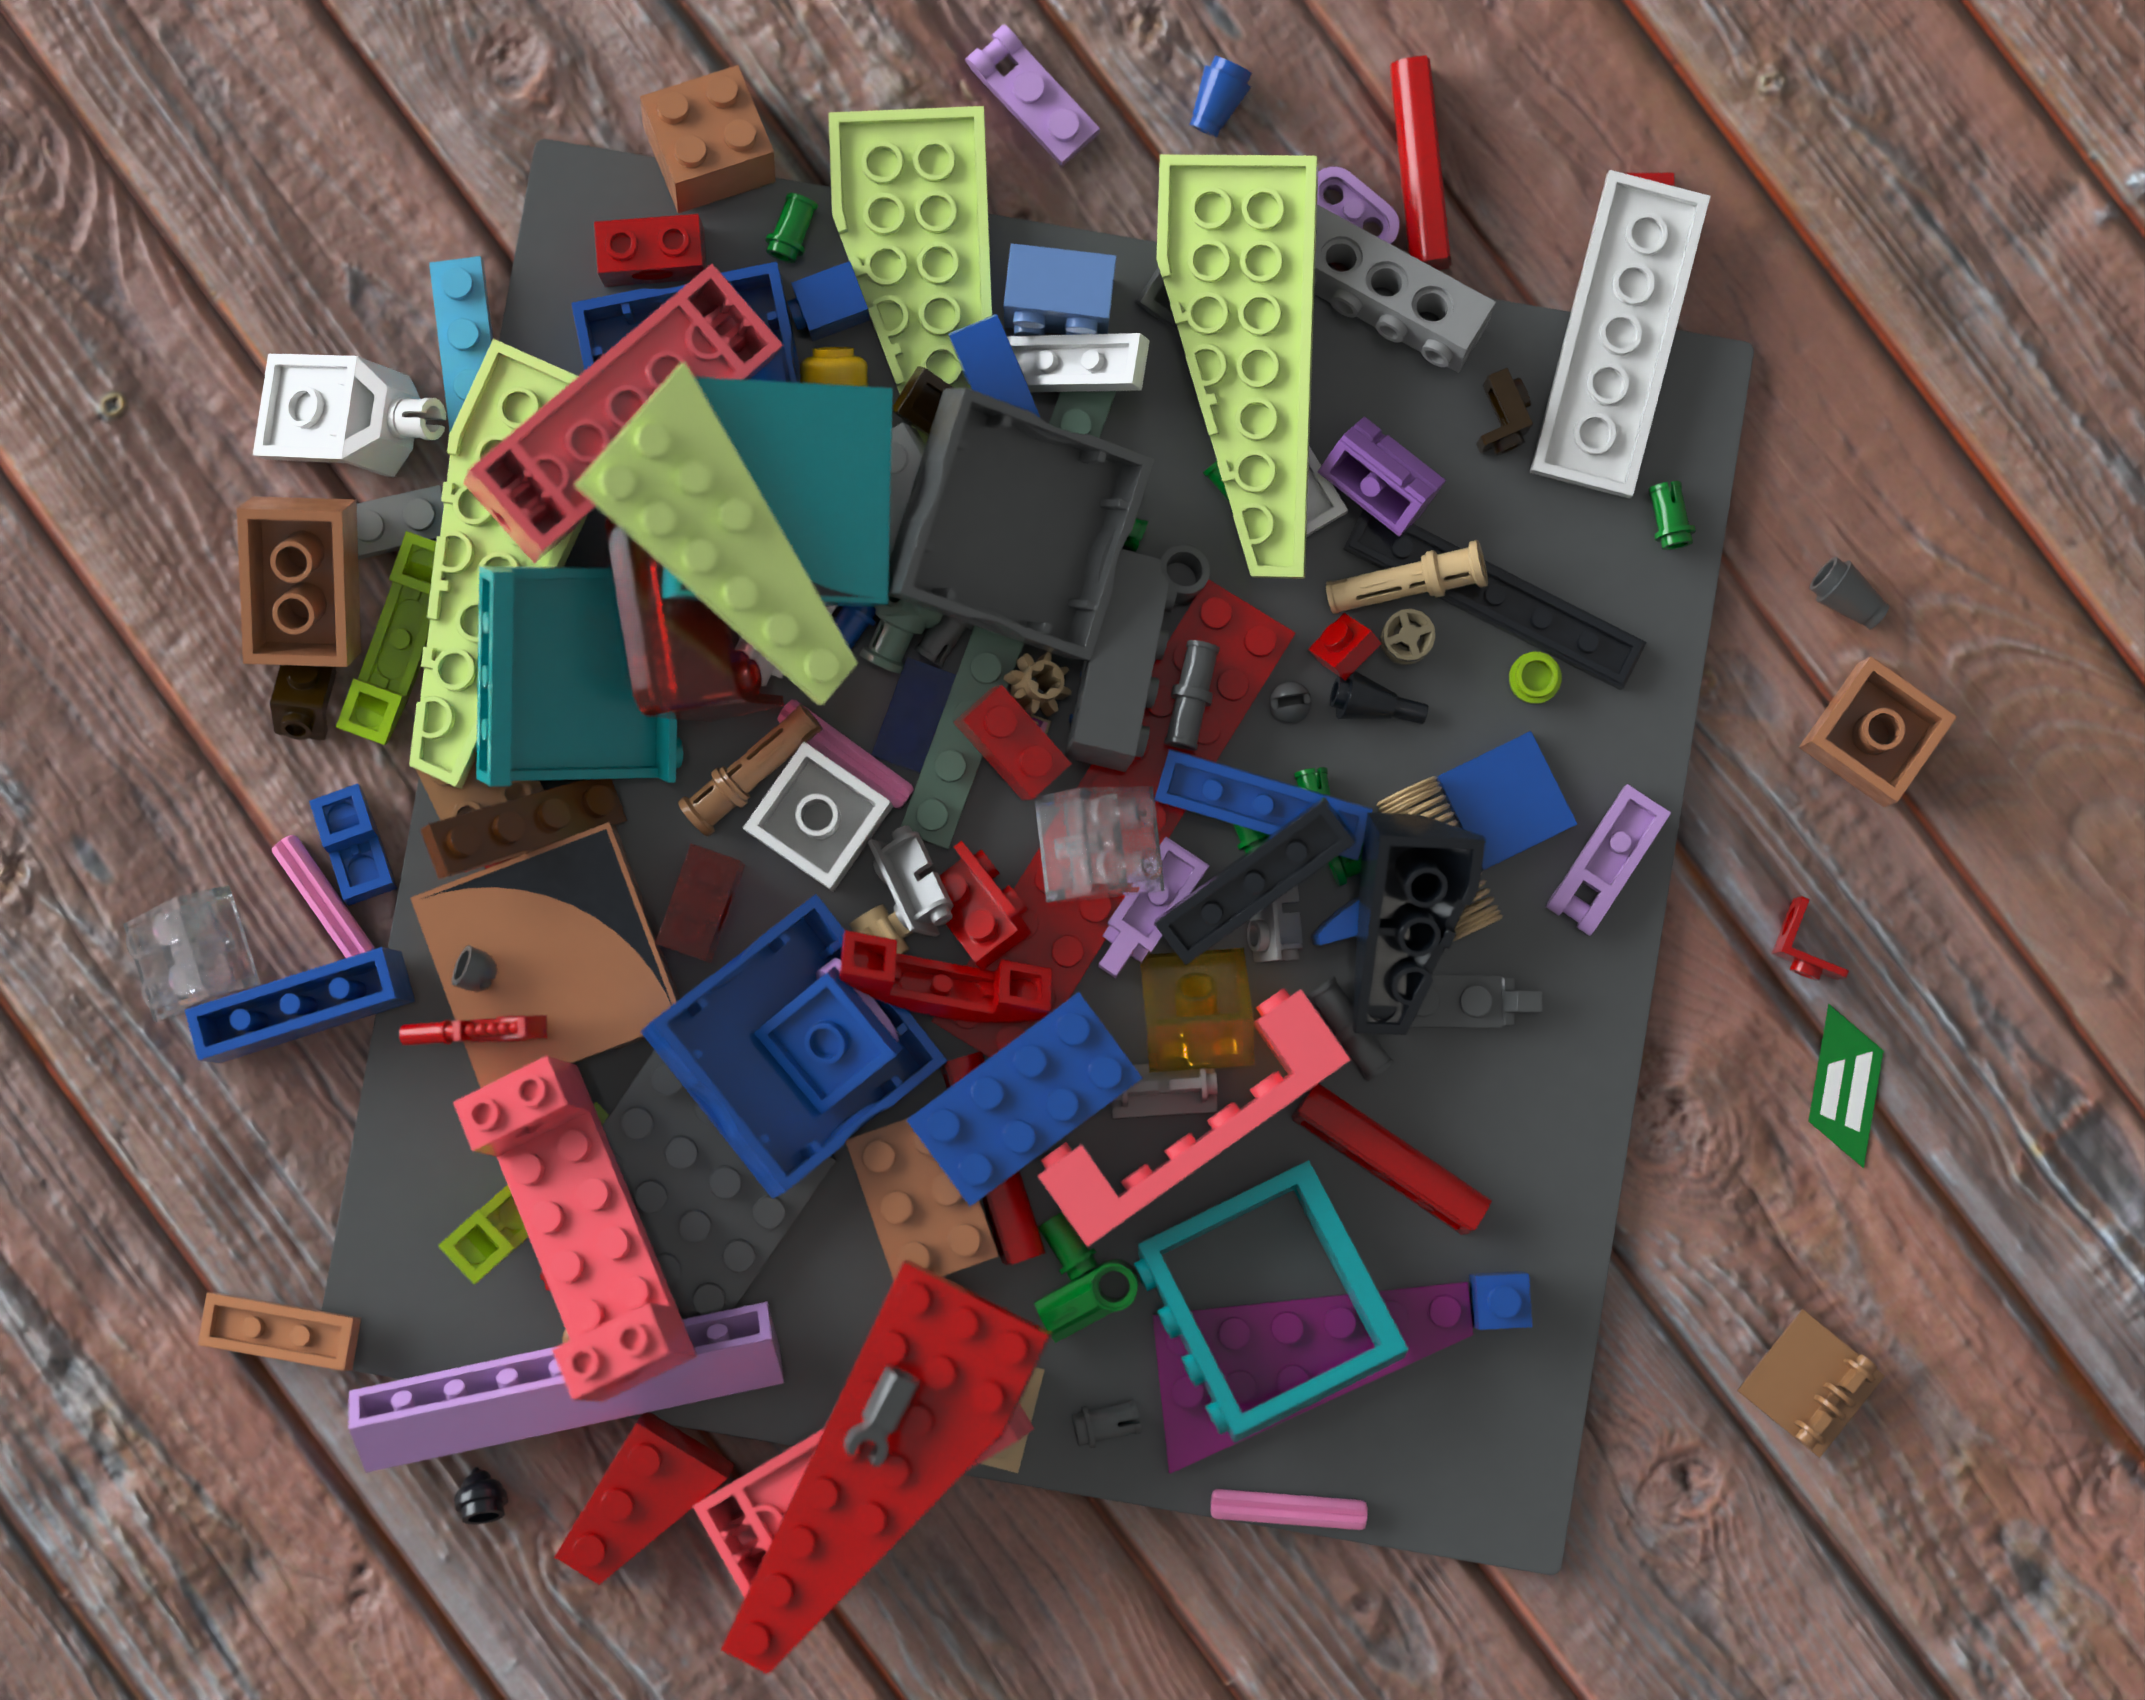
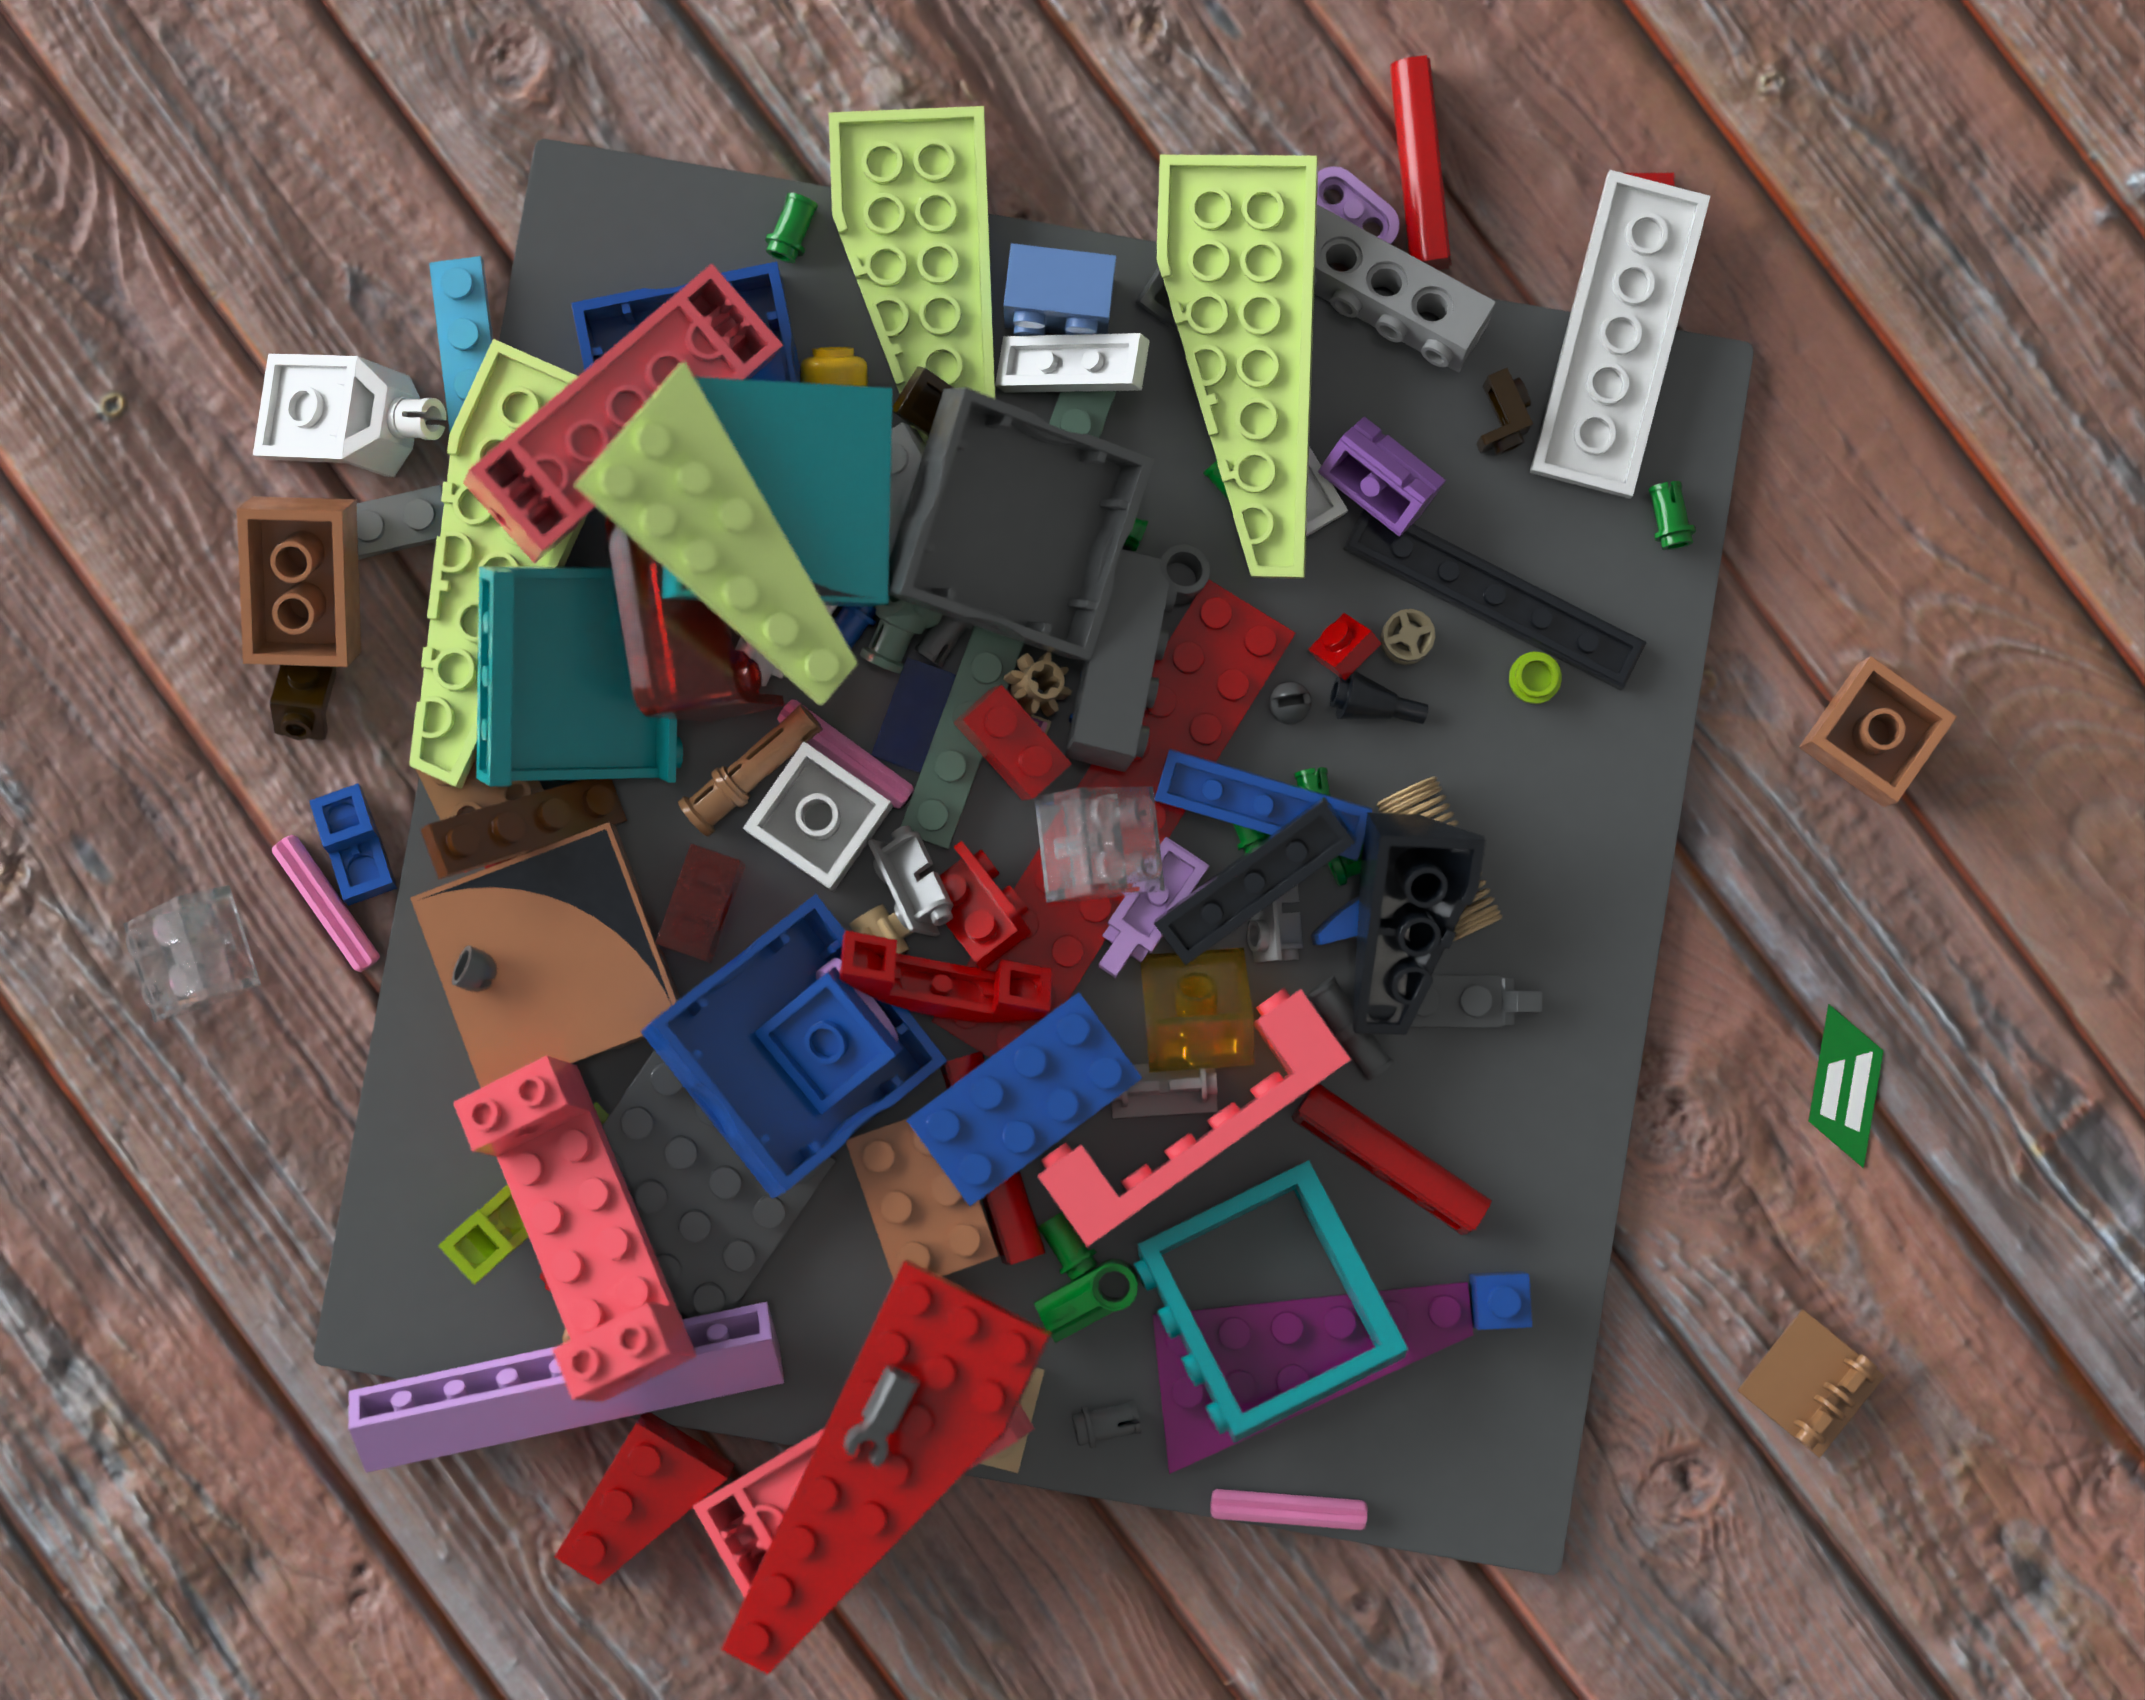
blue brick [185,947,415,1063] -> none
nougat plate [198,1292,361,1371] -> none
lime slope [336,531,436,745] -> none
red piece [399,1015,548,1046] -> none
black plate [454,1467,508,1525] -> none
red brick [594,214,707,287] -> none
nougat brick [640,65,776,214] -> none
blue brick [787,261,871,342] -> none
blue slope [948,314,1040,417] -> none
lavender plate [965,24,1100,167] -> none
dark grey pin [1164,640,1220,751] -> none
blue cone [1189,56,1252,138] -> none
tan pin [1326,540,1488,614] -> none
blue tile [1437,731,1577,871] -> none
lavender plate [1546,784,1671,936] -> none
red bracket [1772,896,1849,981] -> none
dark grey cone [1810,557,1889,630] -> none

